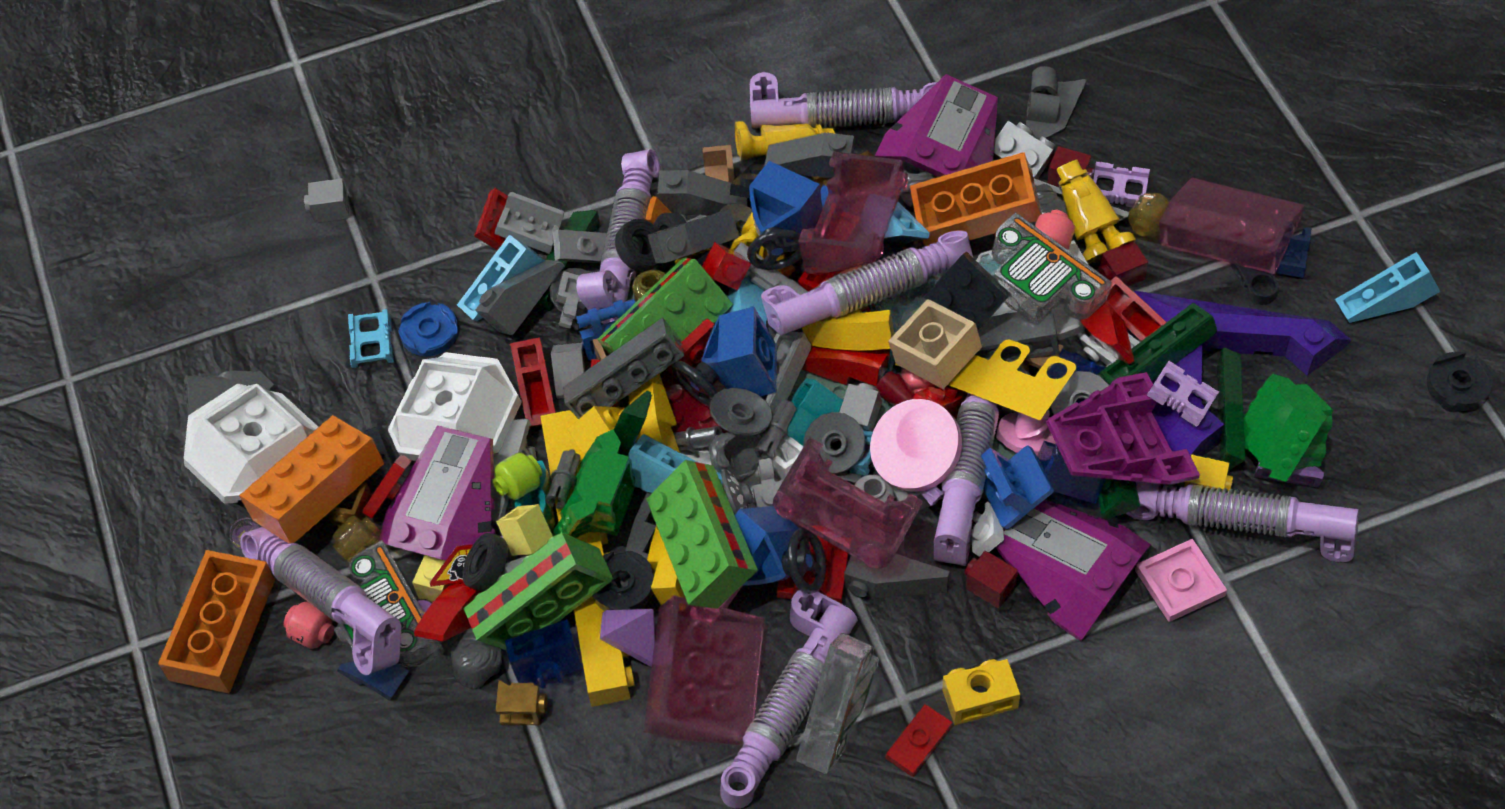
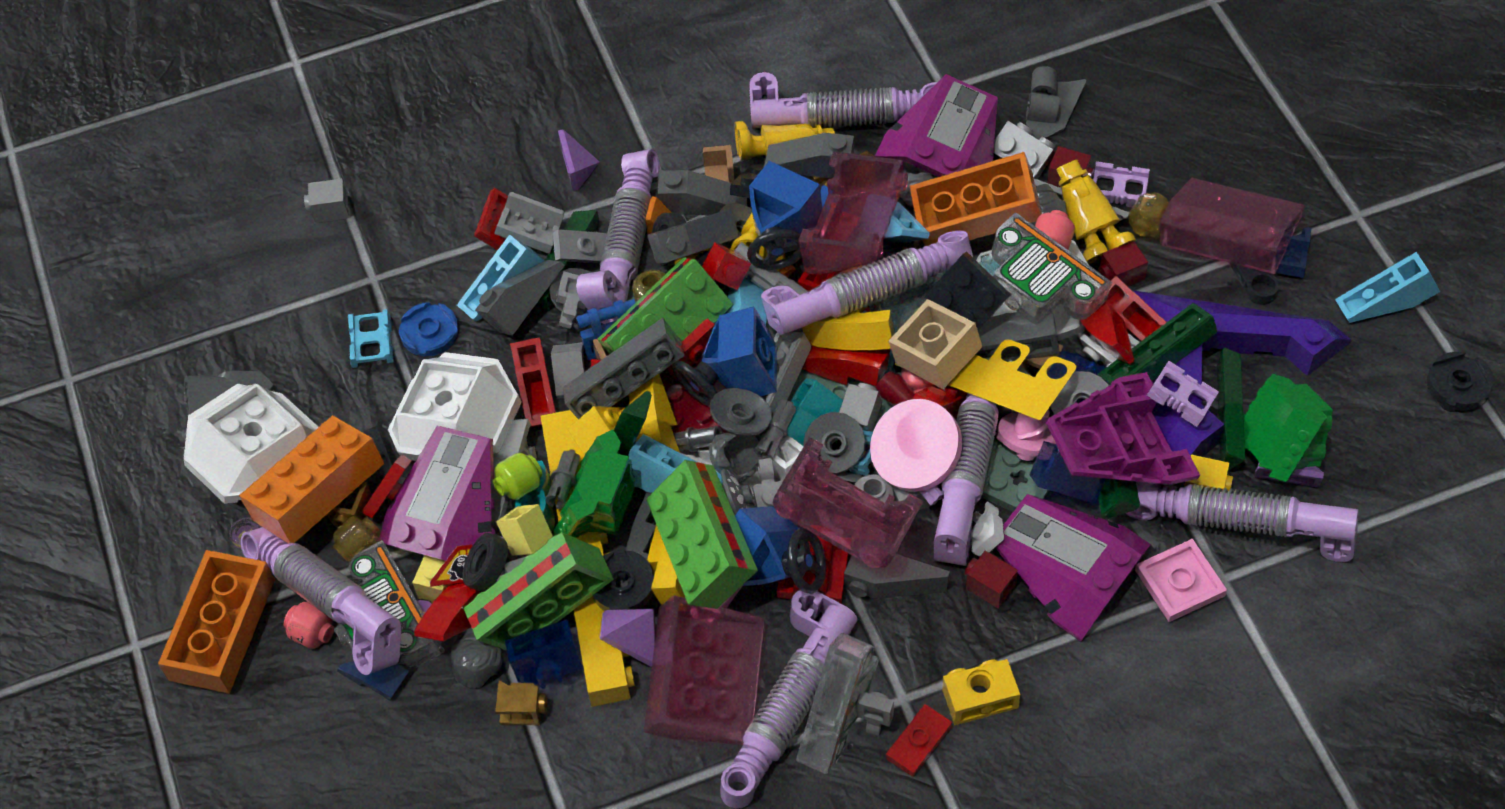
black tyre [615,219,661,272] -> none
blue bracket [981,445,1054,529] -> none
none -> medium lavender slope [558,129,600,191]
none -> light grey plate [857,691,894,736]

